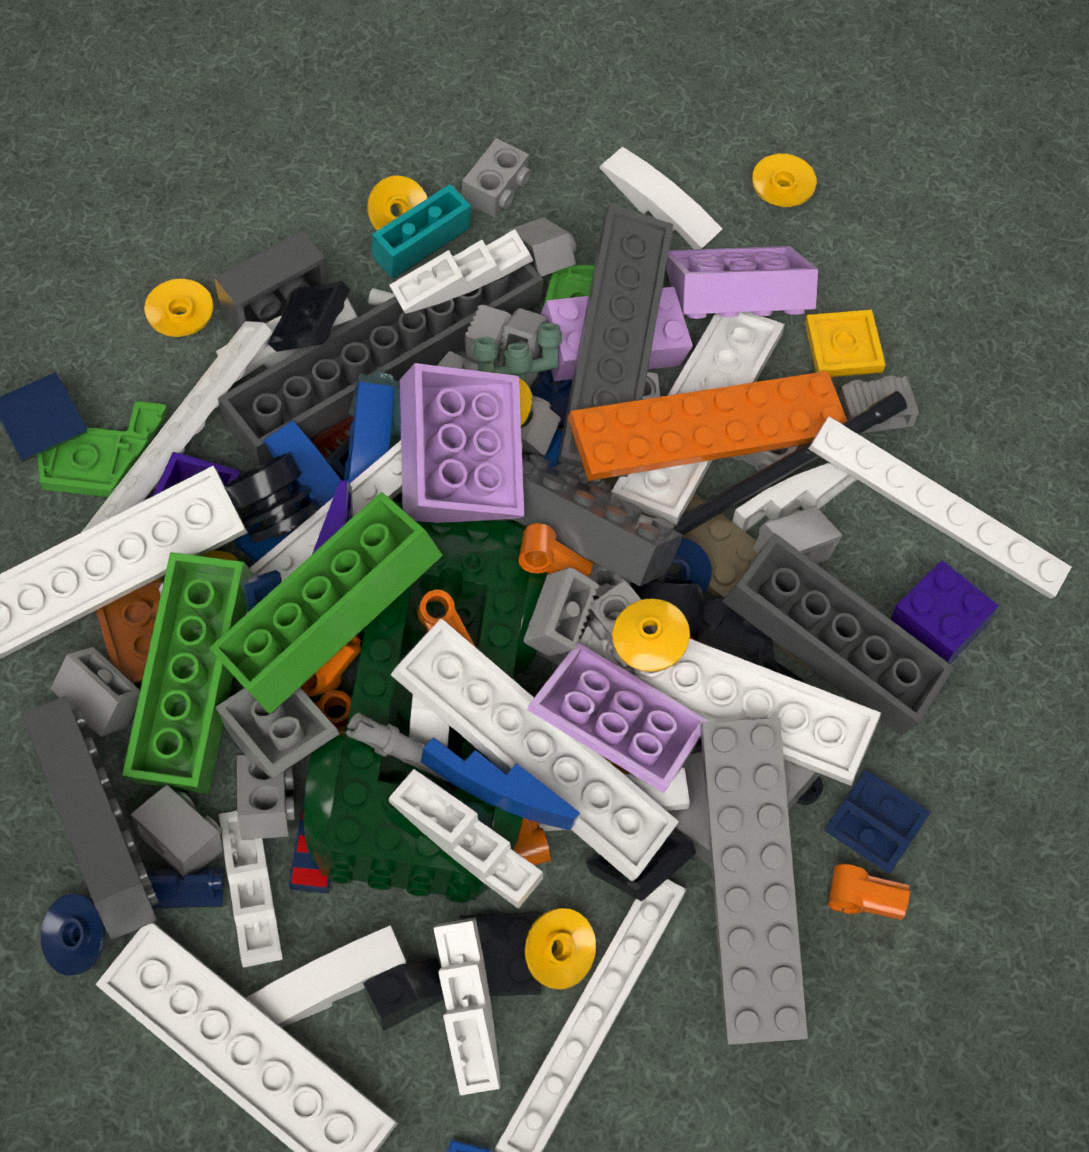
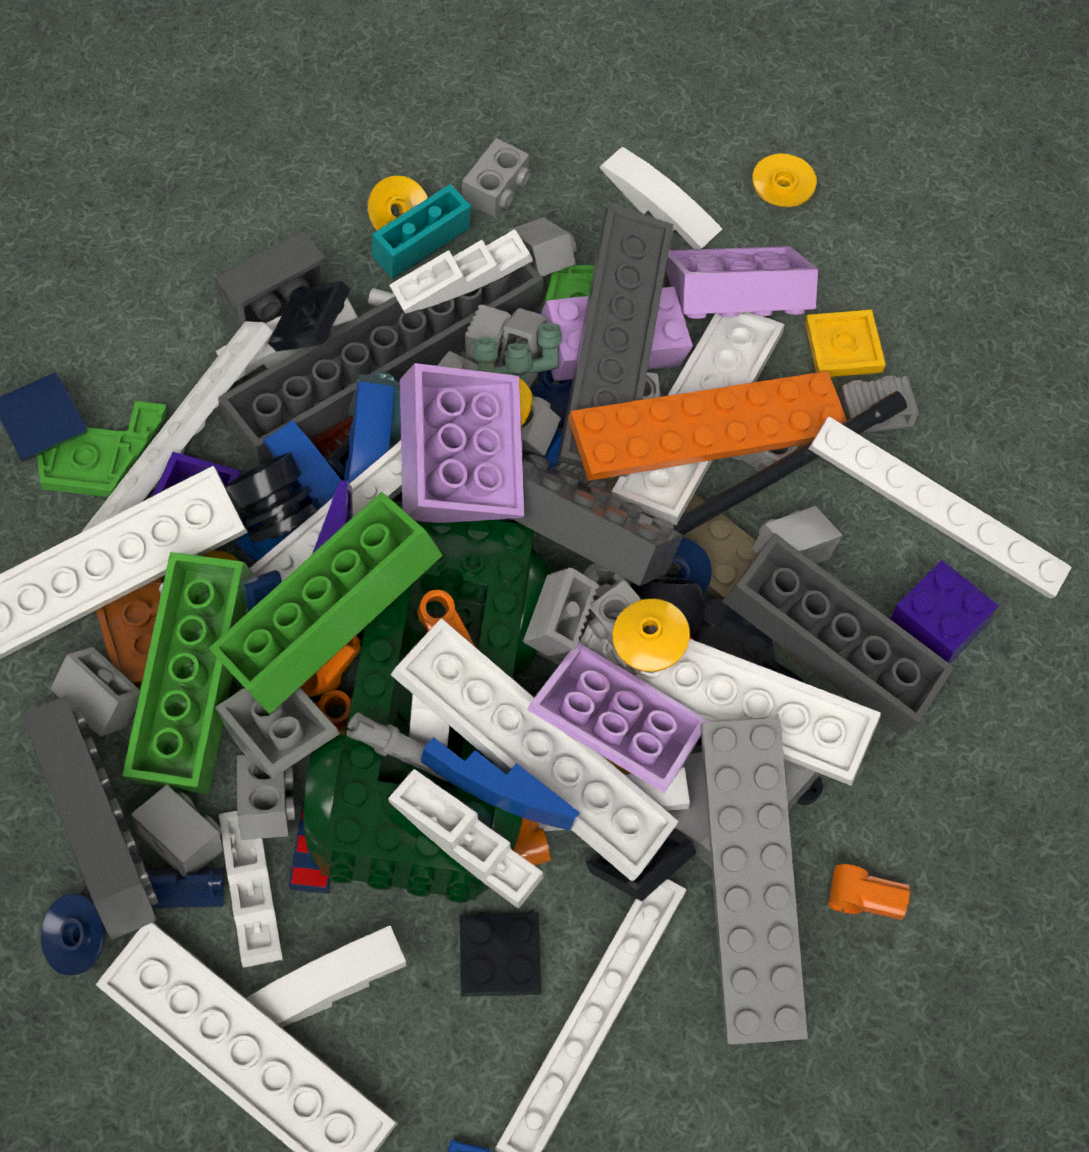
yellow dish [144,279,213,337] -> none
black slope [363,958,444,1031] -> none
white slope [434,918,501,1095] -> none
orange piece [519,523,593,577] -> none
yellow dish [525,908,596,989] -> none
white slope [732,463,857,532] -> none
dark blue slope [824,770,931,874] -> none

